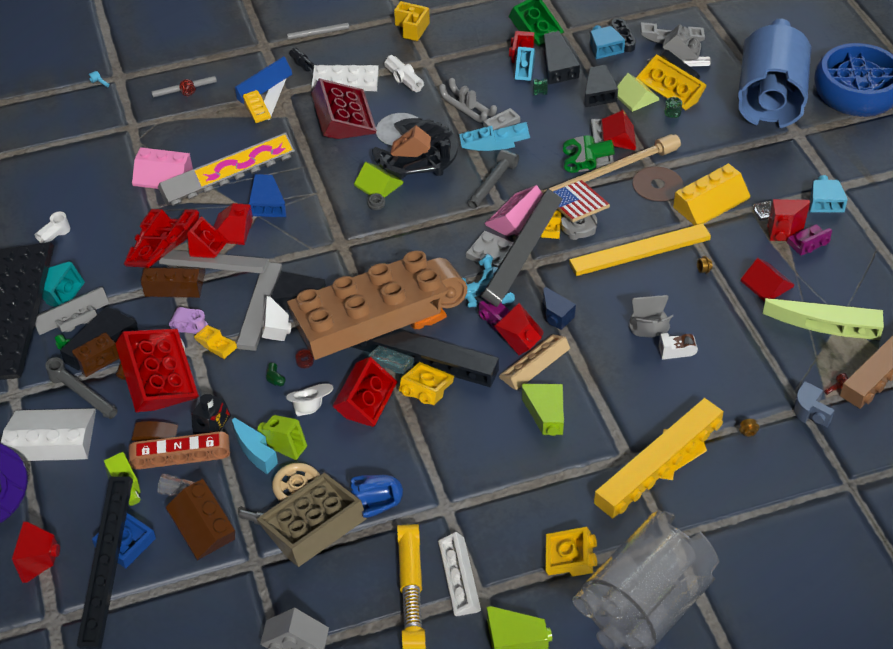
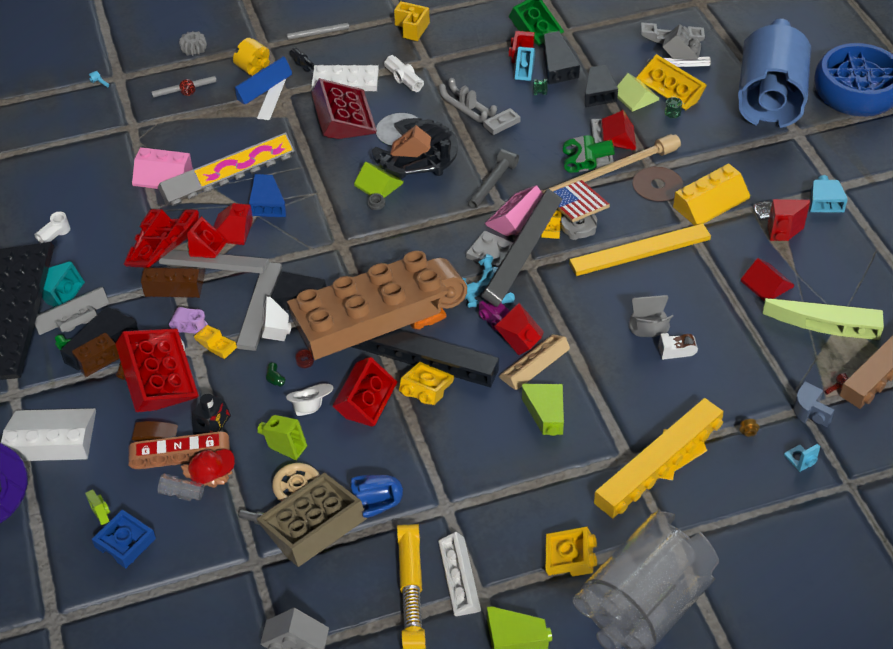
red slope [12,522,60,583] -> none
dark grey piece [45,357,118,419] -> none
black plate [77,477,133,649] -> none
lime torso [104,452,141,506] -> none
reddish brown slope [165,479,235,561] -> none
medium azure slope [232,418,278,474] -> none
yellow slope [243,90,271,123] -> none
clear light blue bracket [369,345,414,374] -> none
medium azure slope [459,122,530,151] -> none
dark blue slope [543,287,576,330] -> none
dark azure torso [590,25,625,59] -> none
black beam [611,18,636,52] -> none
black beam [659,50,700,80] -> none
pearl gold plate [697,256,713,274] -> none
magenta bracket [787,224,832,256] -> none
none -> lime plate [85,489,110,525]
none -> light grey gear [179,31,207,56]
none -> red hair [181,449,235,488]
none -> yellow brick [233,38,270,76]
none -> medium azure bracket [784,444,820,472]

